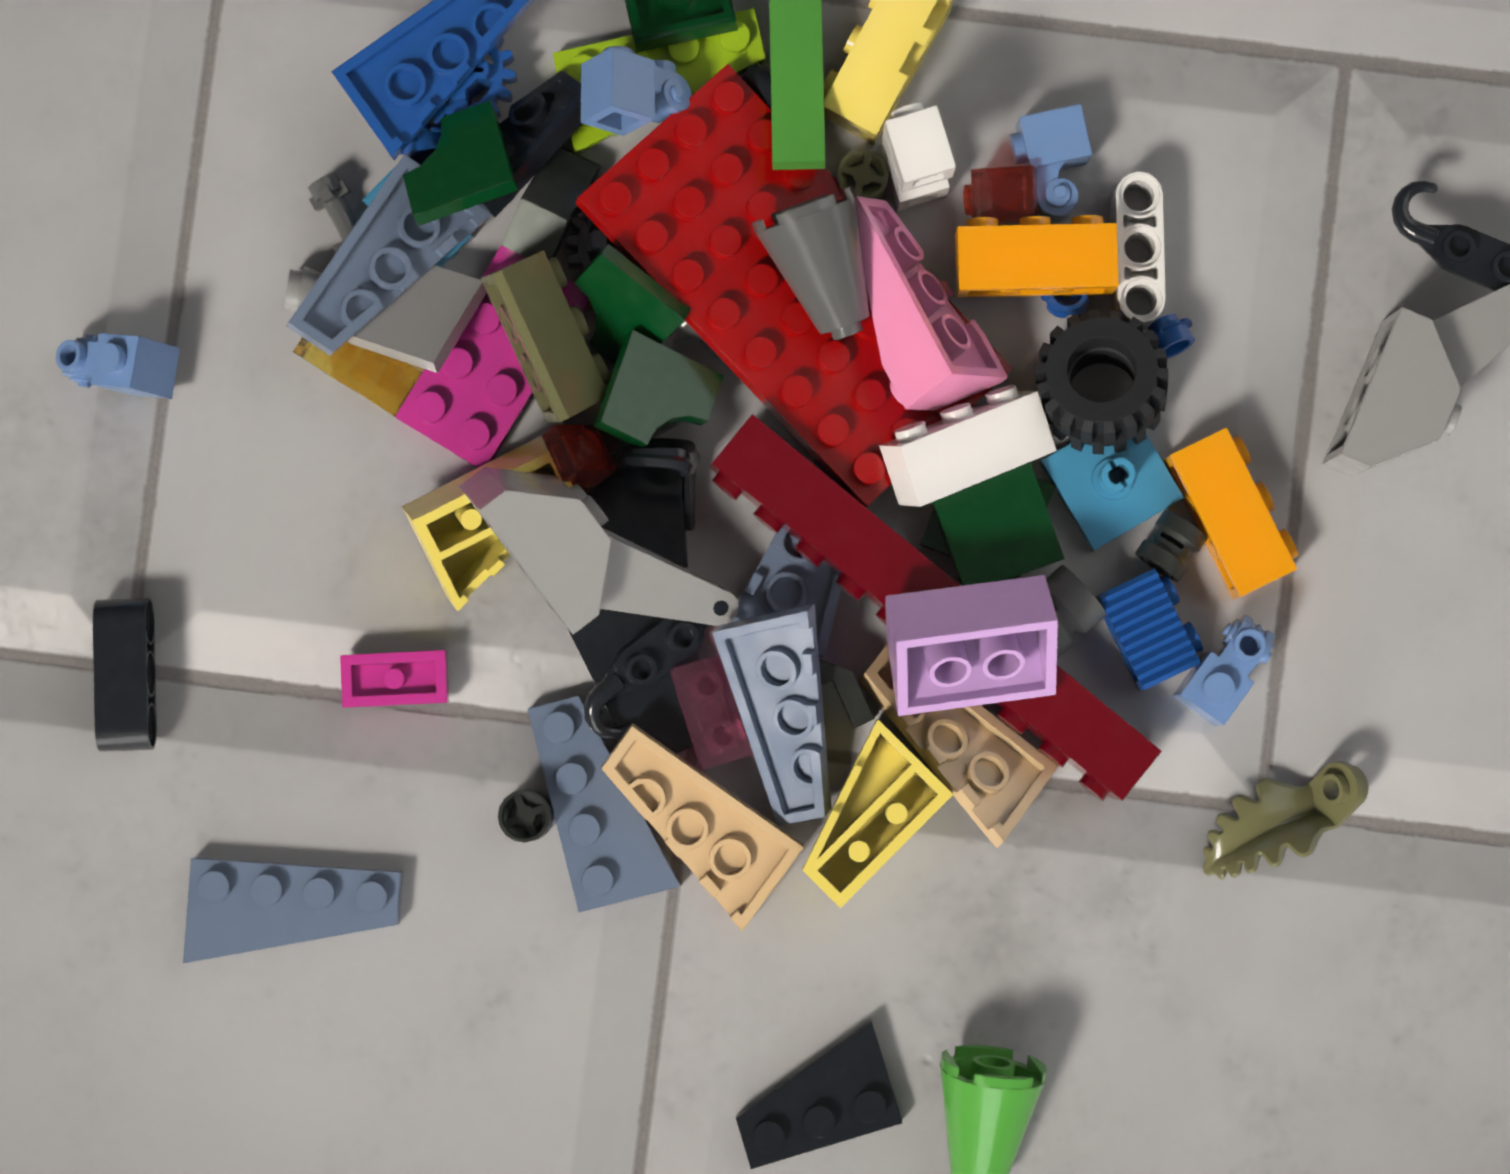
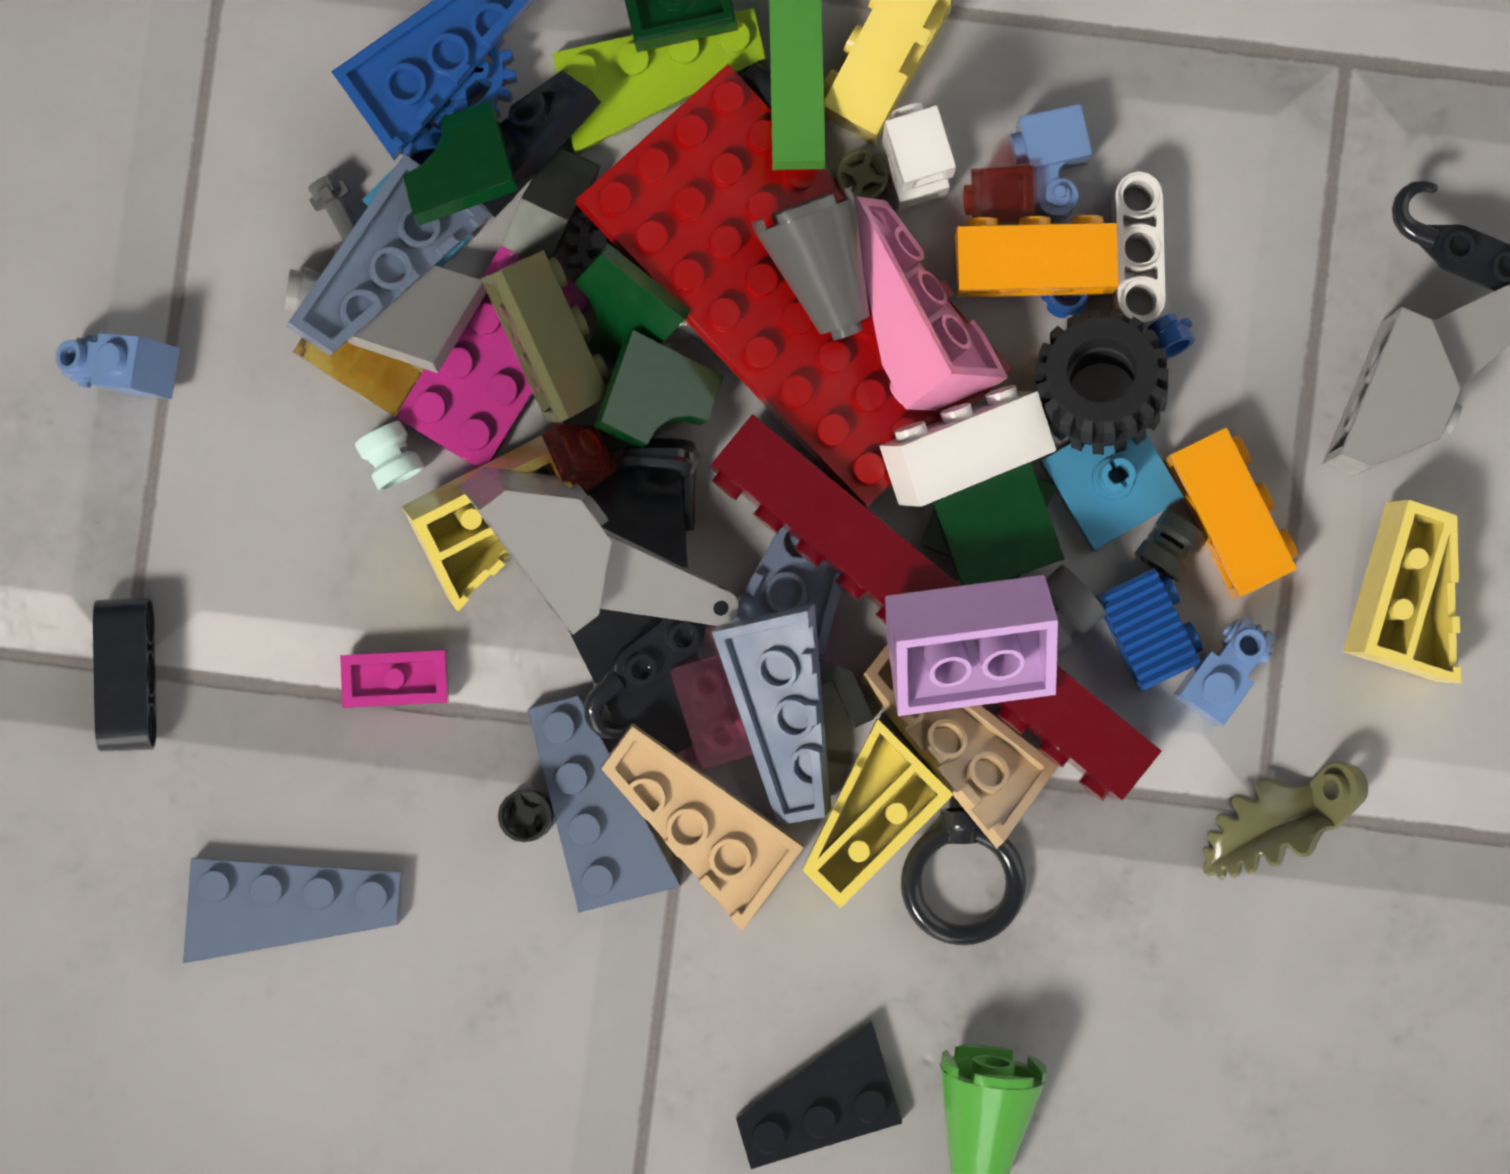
medium blue brick [581,46,692,136] -> none
none -> light aqua wheel [354,421,425,491]
none -> black piece [901,807,1026,946]
none -> light yellow wedge [1343,500,1462,683]

